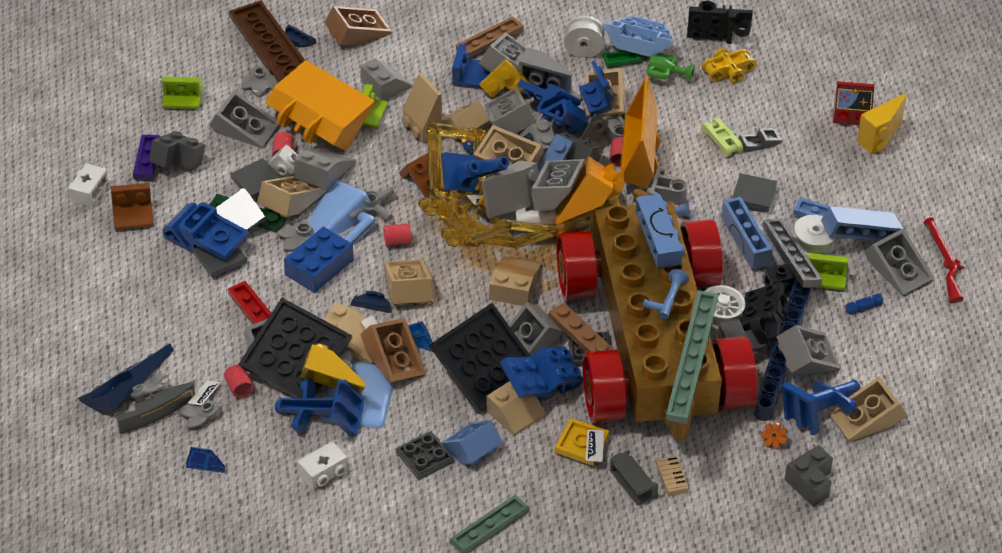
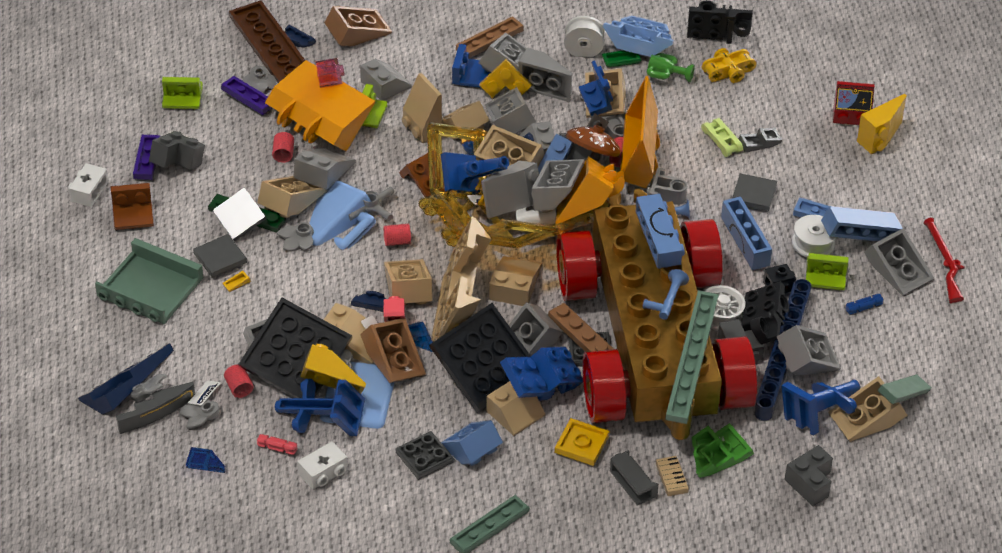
blue piece [162,202,249,261] -> none
light grey slope [209,90,278,148] -> none
red plate [228,281,271,324] -> none
dark grey tile [231,158,282,199] -> none
white brick [268,144,298,177] -> none
blue brick [284,226,354,293] -> none
blue piece [518,79,588,134] -> none
white sticker [585,429,604,462] -> none
orange plant [761,422,788,449] -> none
flat silver plate [763,218,822,288] -> none
none -> sand green panel [95,238,204,324]
none -> dark purple plate [221,76,272,115]
none -> yellow piece [222,271,251,292]
none -> coral axle [257,434,298,455]
none -> clear pink brick [315,58,345,88]
none -> coral slope [384,296,406,322]
none -> tan slope [431,217,492,341]
none -> dark orange dish [566,125,621,157]
none -> bright green slope [691,423,754,478]
none -> sand green tile [878,374,932,404]

